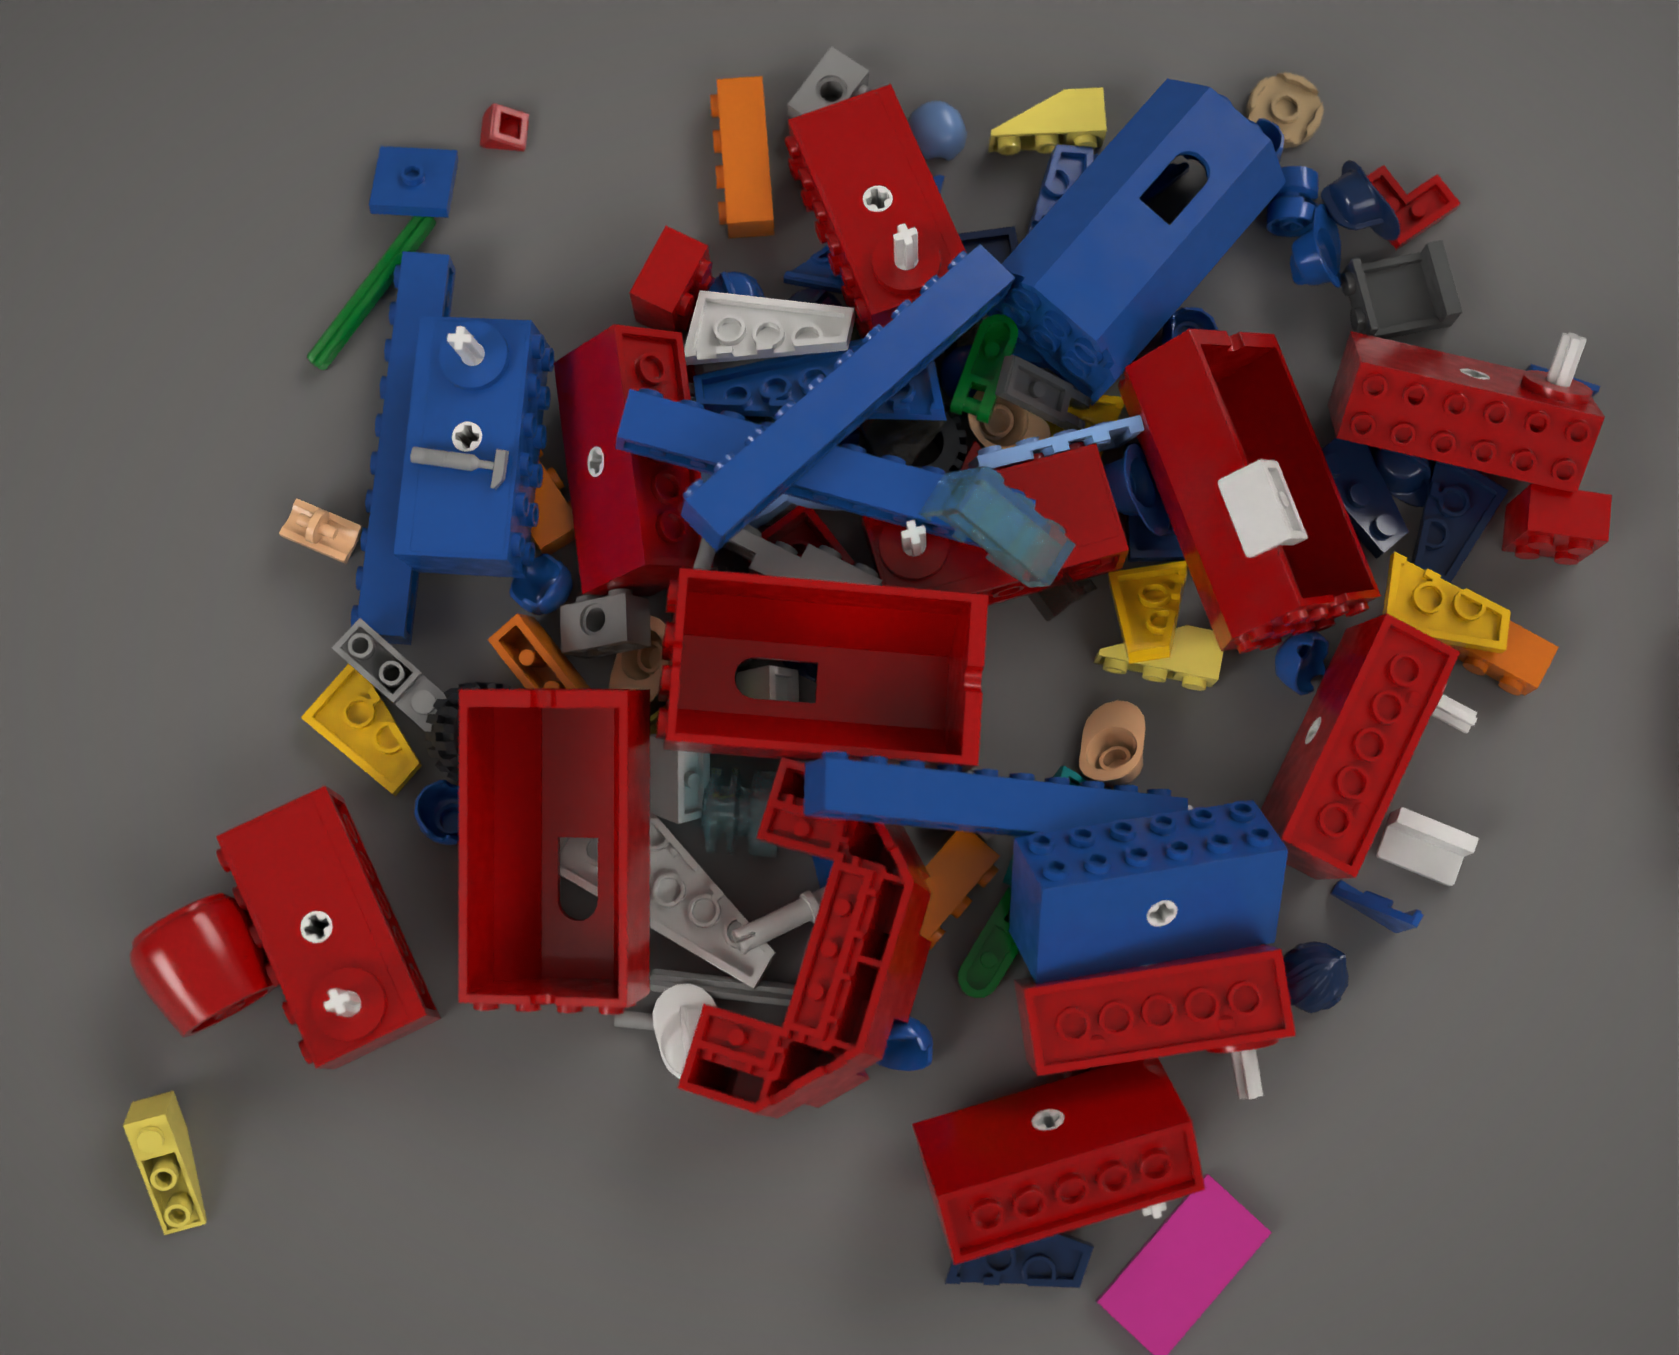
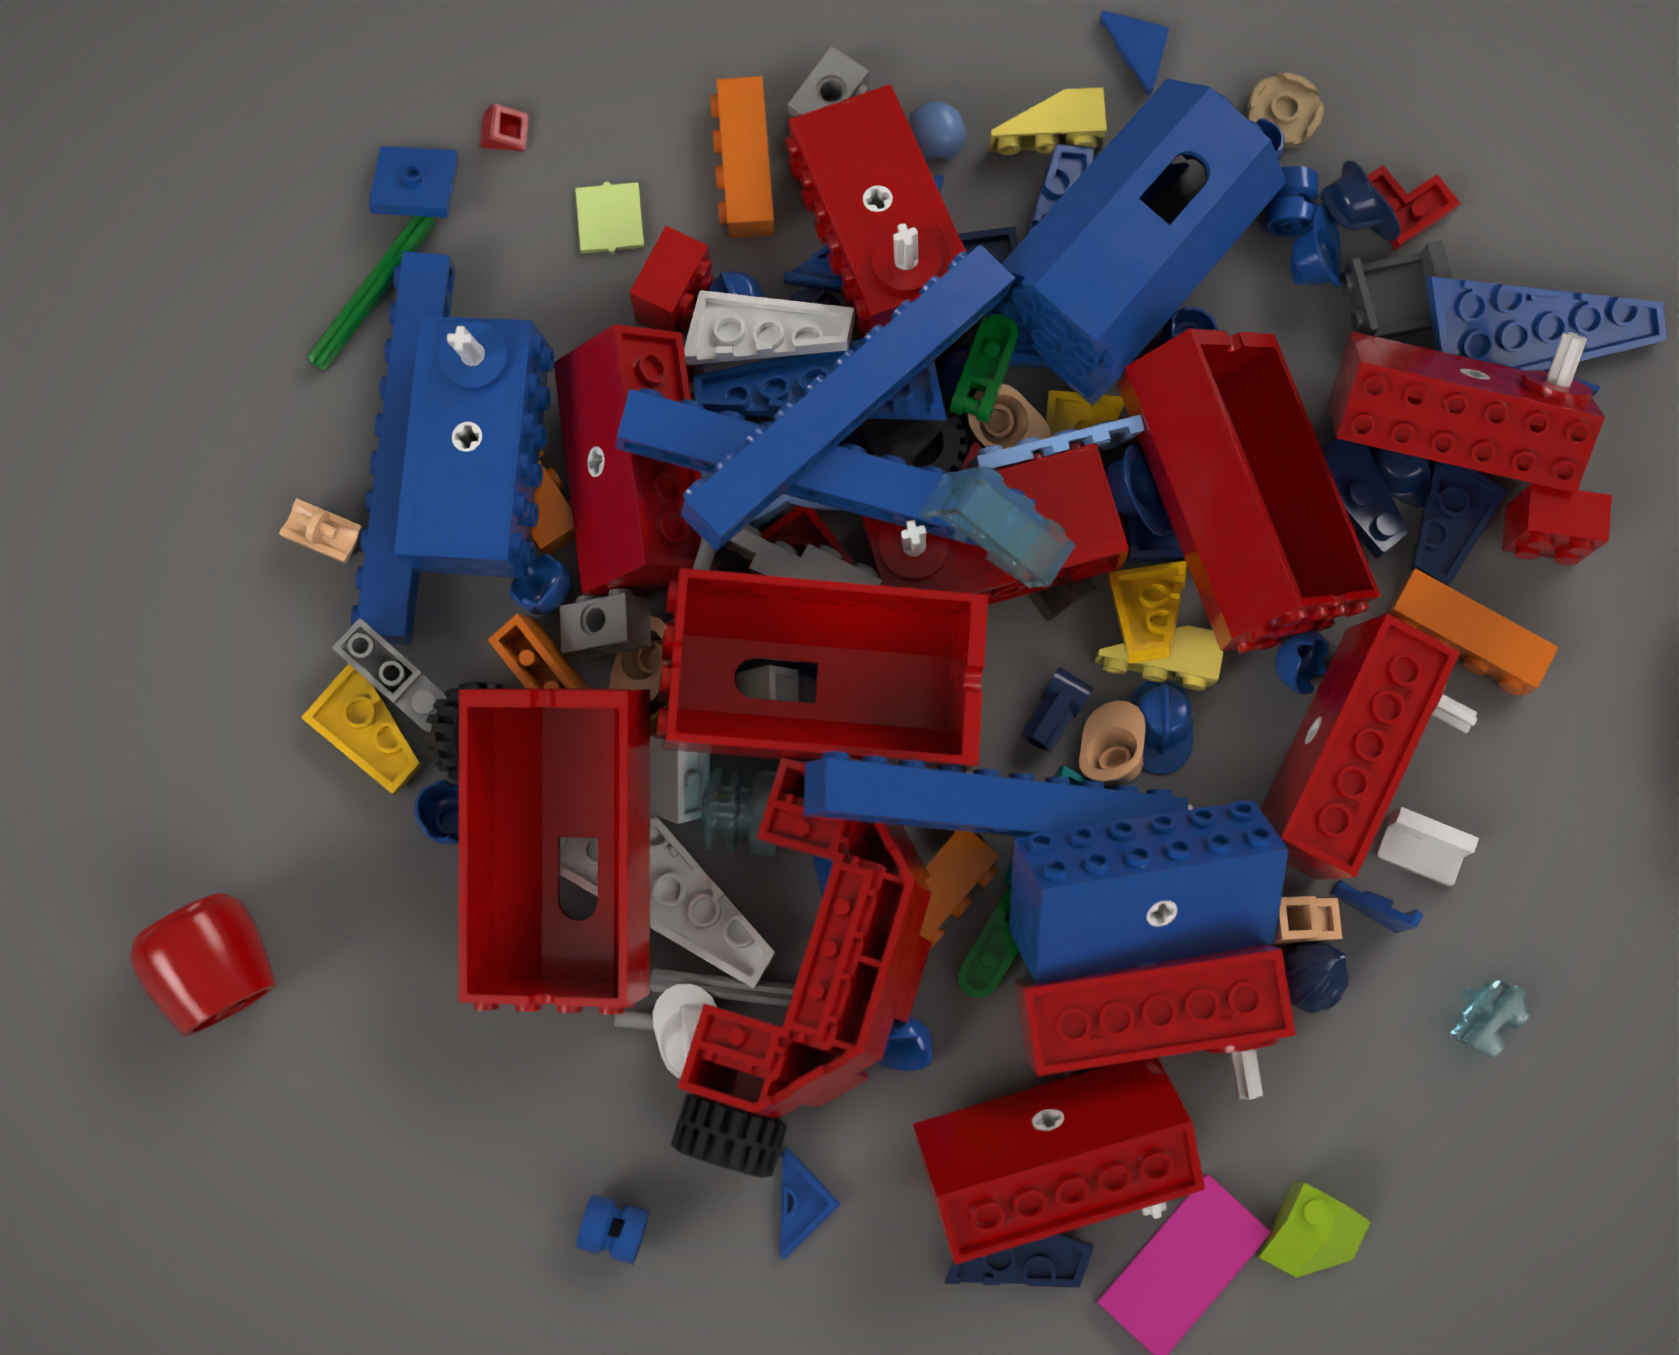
light yellow slope [123,1090,207,1235] -> none
red piece [216,786,441,1070] -> none
light grey piece [411,446,509,489] -> none
white pin [731,886,826,955] -> none
dark grey hinge [995,355,1091,430] -> none
white panel [1218,459,1308,557] -> none
yellow wing [1383,551,1511,653] -> none
none -> yellowish green piece [575,182,645,254]
none -> blue wheel [576,1194,650,1265]
none -> black tyre [671,1093,788,1178]
none -> blue tile [780,1146,841,1260]
none -> dark blue piece [1021,667,1094,753]
none -> blue tile [1099,10,1170,96]
none -> blue piece [1130,680,1193,775]
none -> lime slope [1257,1181,1371,1278]
none -> light nougat brick [1271,896,1343,944]
none -> blue wing [1425,276,1667,371]
none -> clear light blue hips [1450,979,1531,1058]

